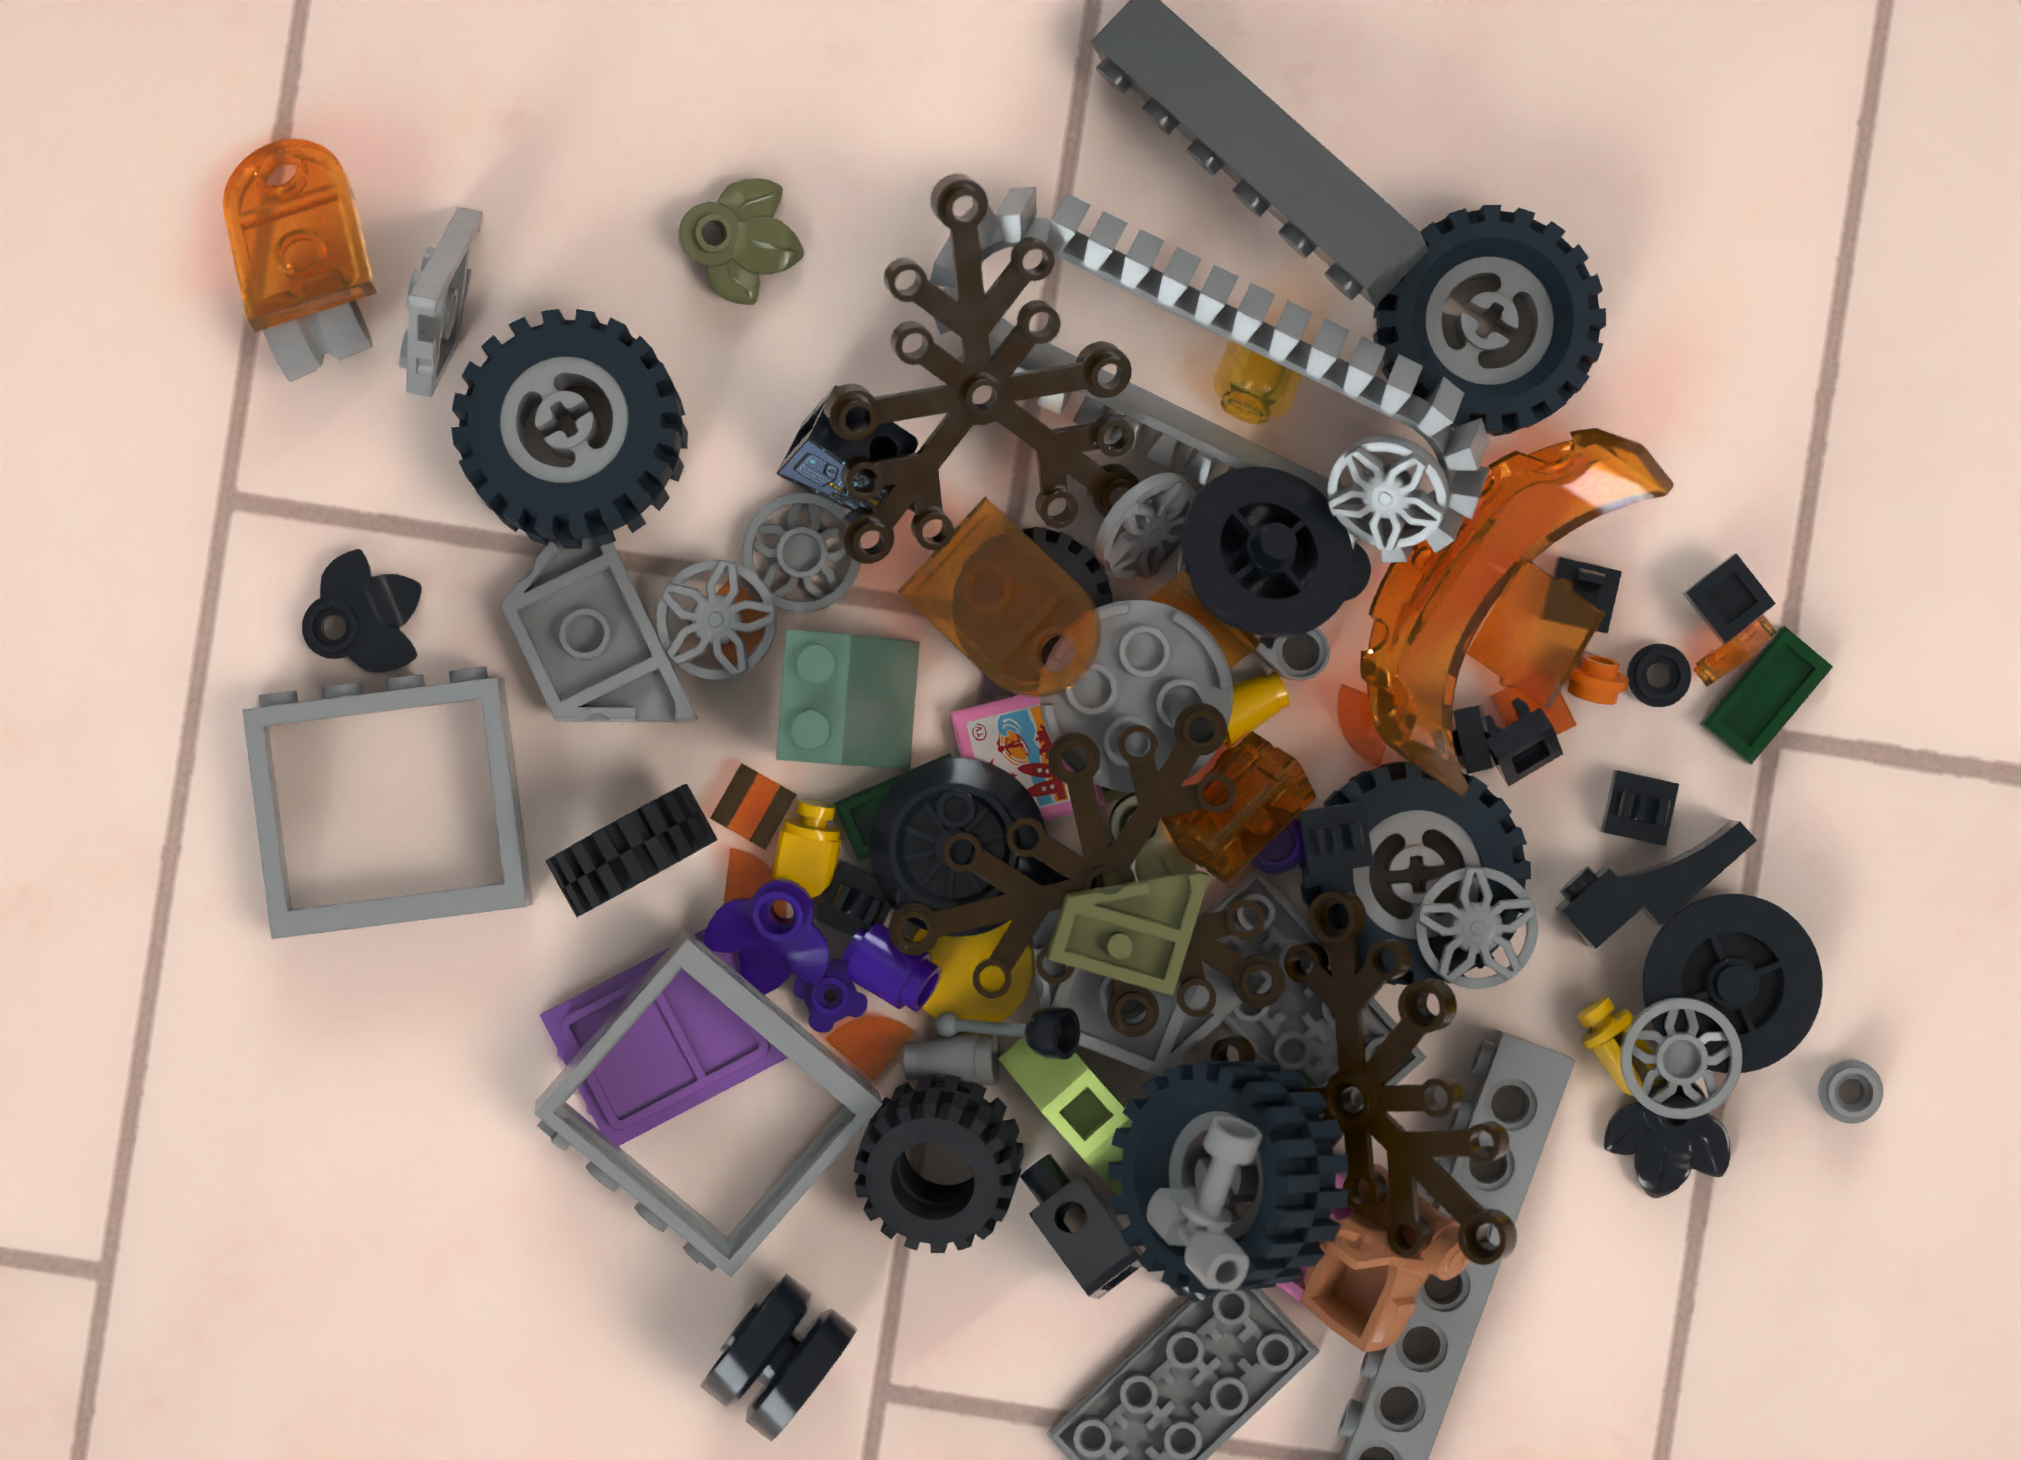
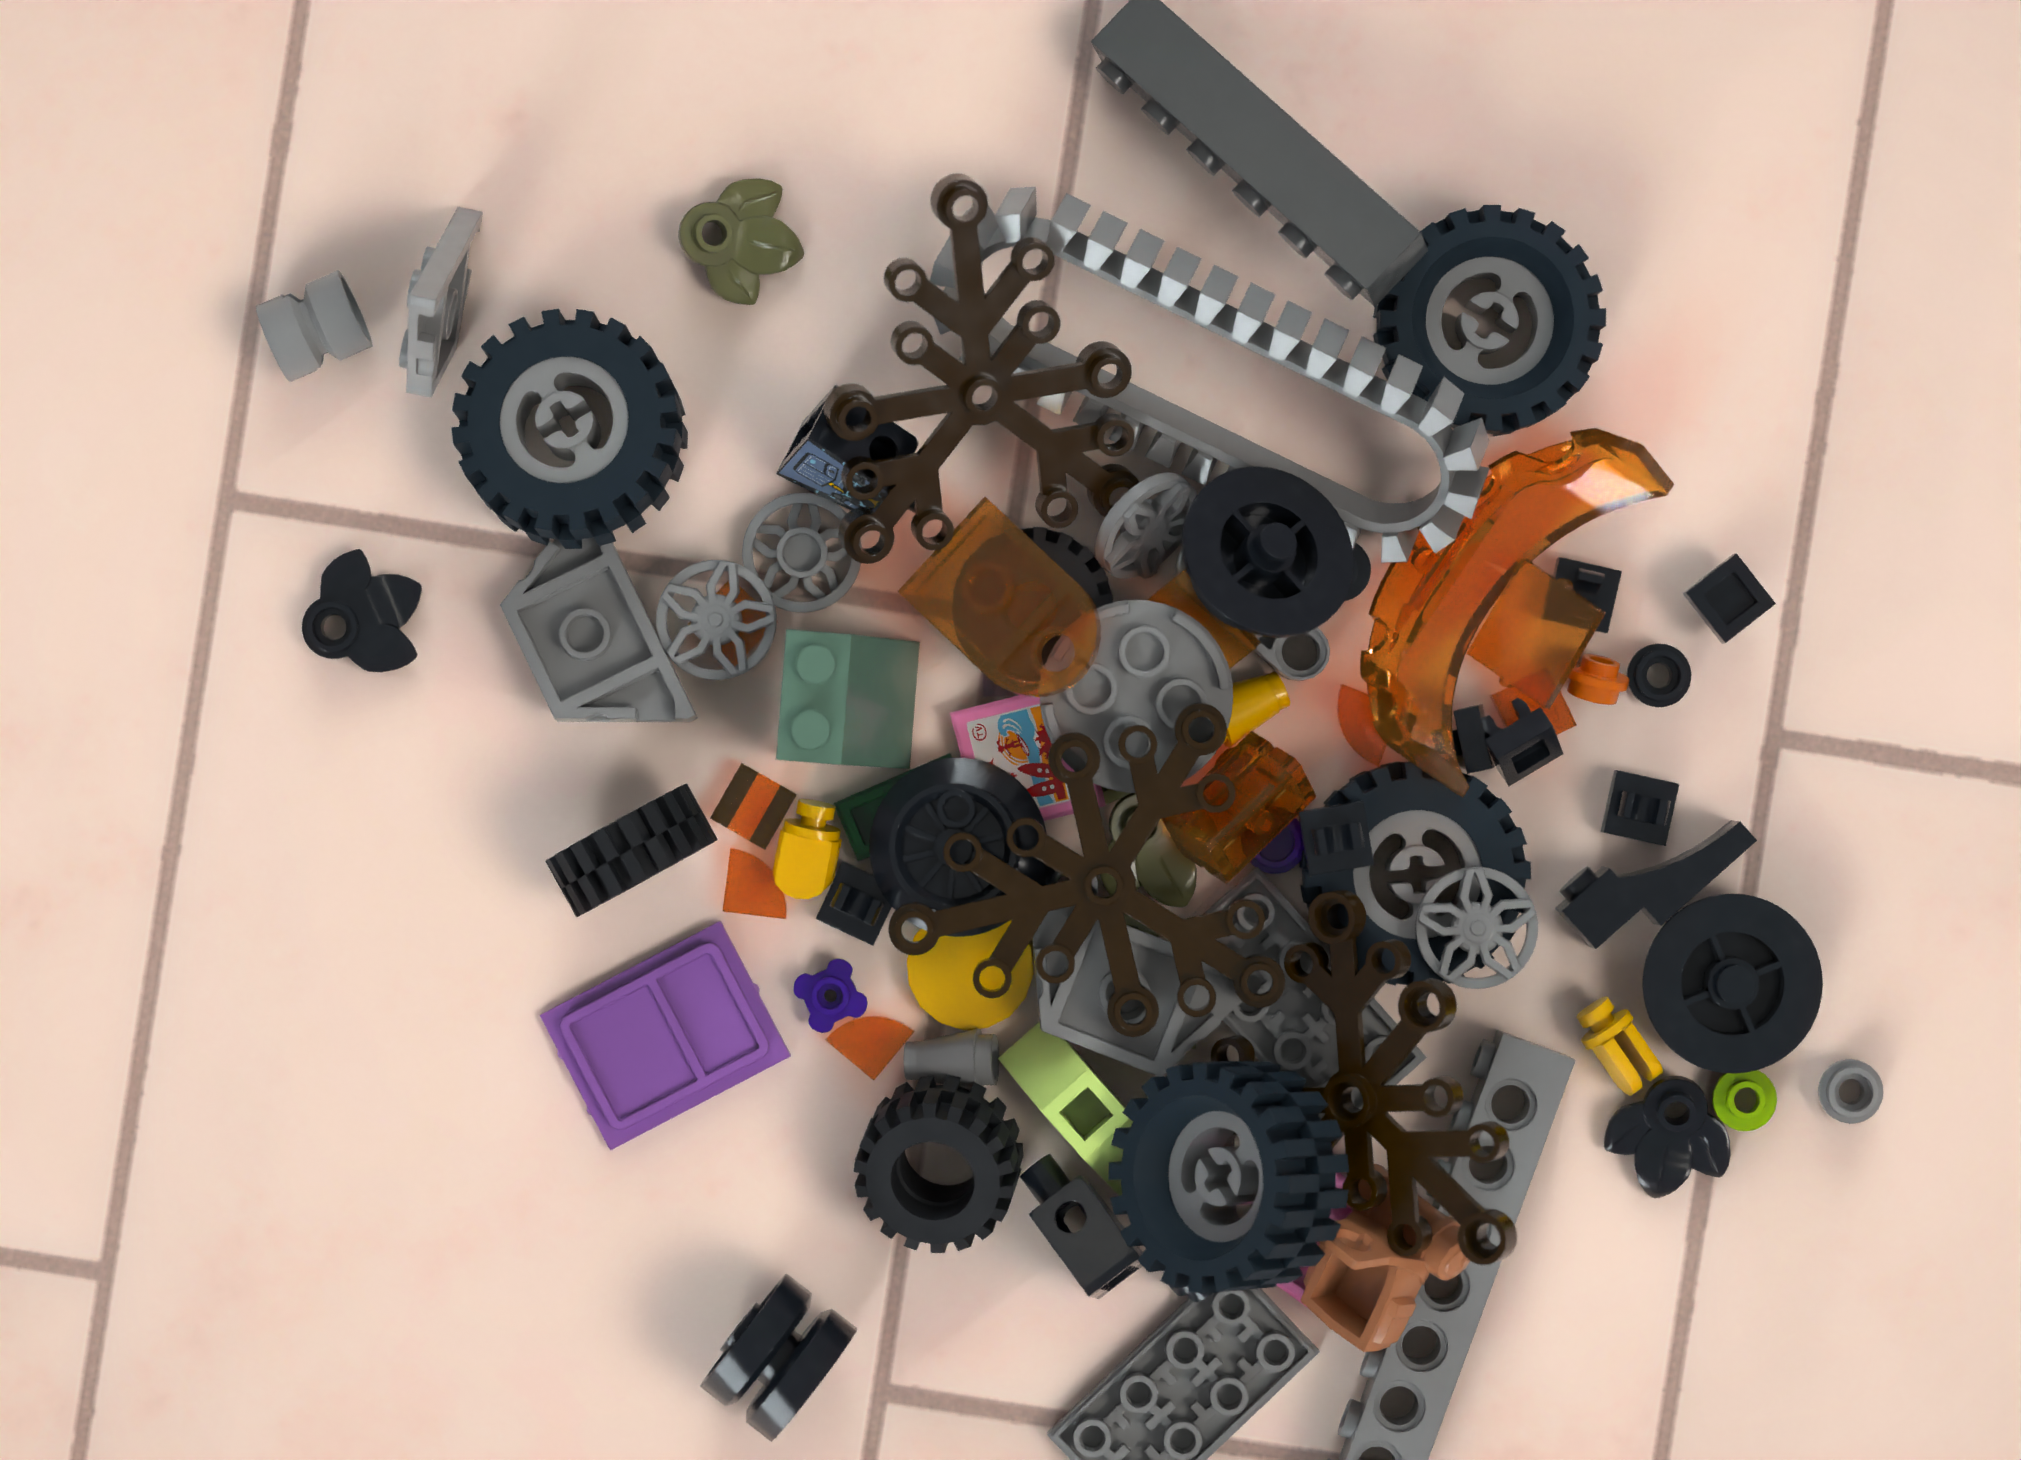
clear orange tile [223,139,377,332] -> none
light grey window [242,666,533,939] -> none
light grey window [535,929,883,1277] -> none
dark purple plate [703,879,830,995] -> none
dark purple brick [843,923,942,1012] -> none
black hinge [935,1007,1080,1060] -> none
olive wing [1046,870,1210,996] -> none
light grey bar [1147,1115,1262,1290] -> none
clear yellow head [1213,340,1304,425] -> none
light grey wheel [1327,435,1450,551] -> none
light grey wheel [1620,997,1742,1119] -> none
clear orange tile [1693,615,1777,687] -> none
dark green tile [1700,626,1833,765] -> none
none -> lime plate [1712,1070,1777,1131]

